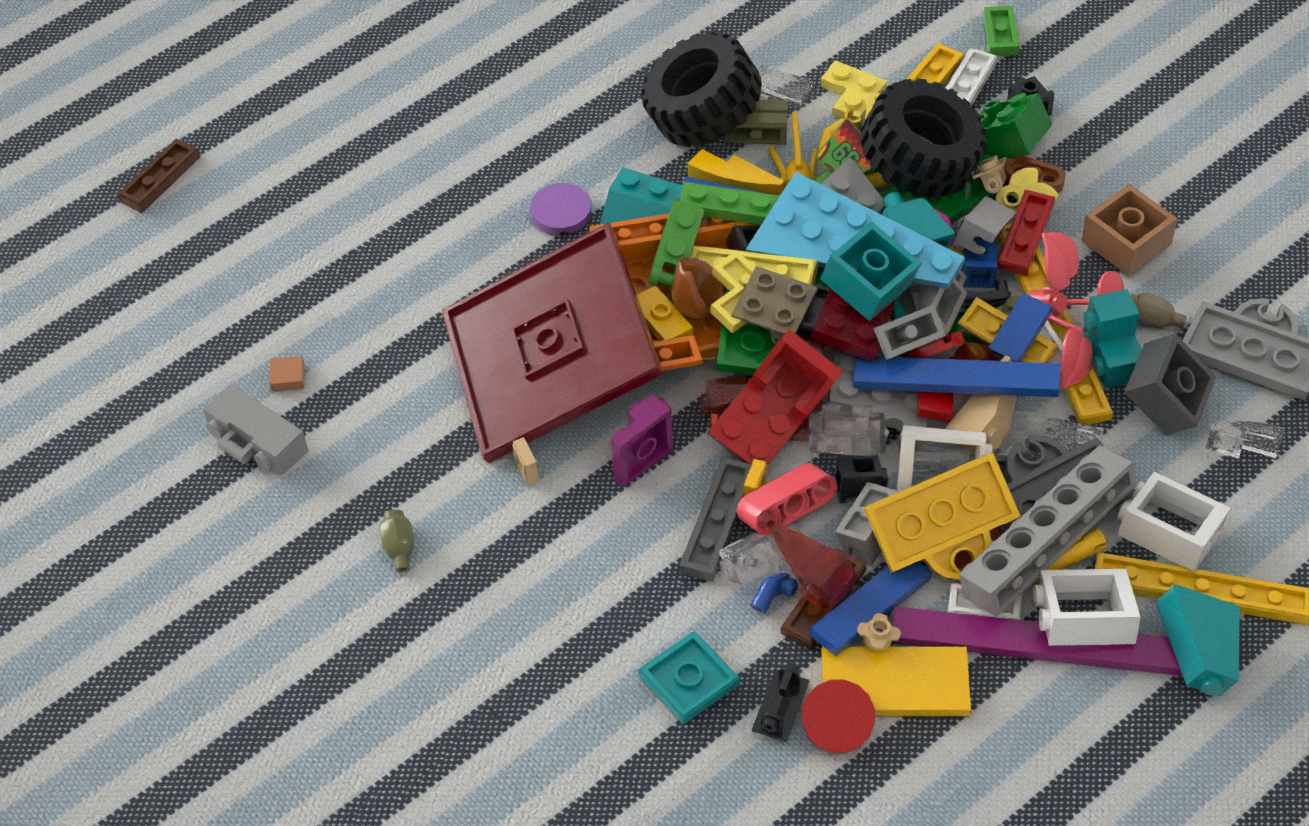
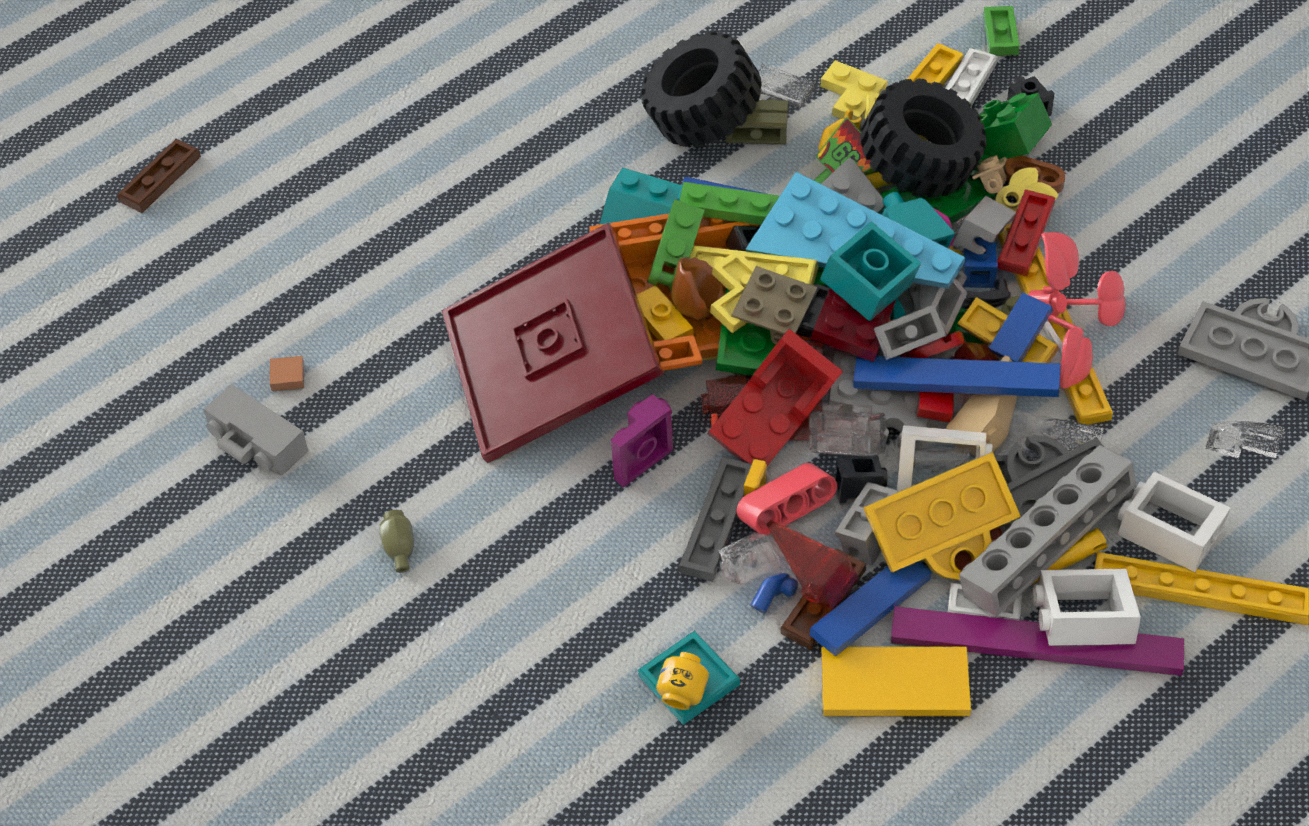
tan tile [512,437,539,486] -> none
medium lavender tile [530,183,592,235] -> none
yellow slope [687,149,784,196] -> none
black hinge [752,663,810,742] -> none
yellow plant [769,111,819,186] -> none
red tile [802,679,875,754] -> none
tan plate [857,613,901,651] -> none
medium nougat brick [1082,184,1177,276] -> none
teal brick [1083,289,1142,389] -> none
dark grey brick [1124,333,1216,435] -> none
dark tan plant [1131,292,1187,328] -> none
teal slope [1156,584,1240,697] -> none
none -> yellow head [656,652,709,710]

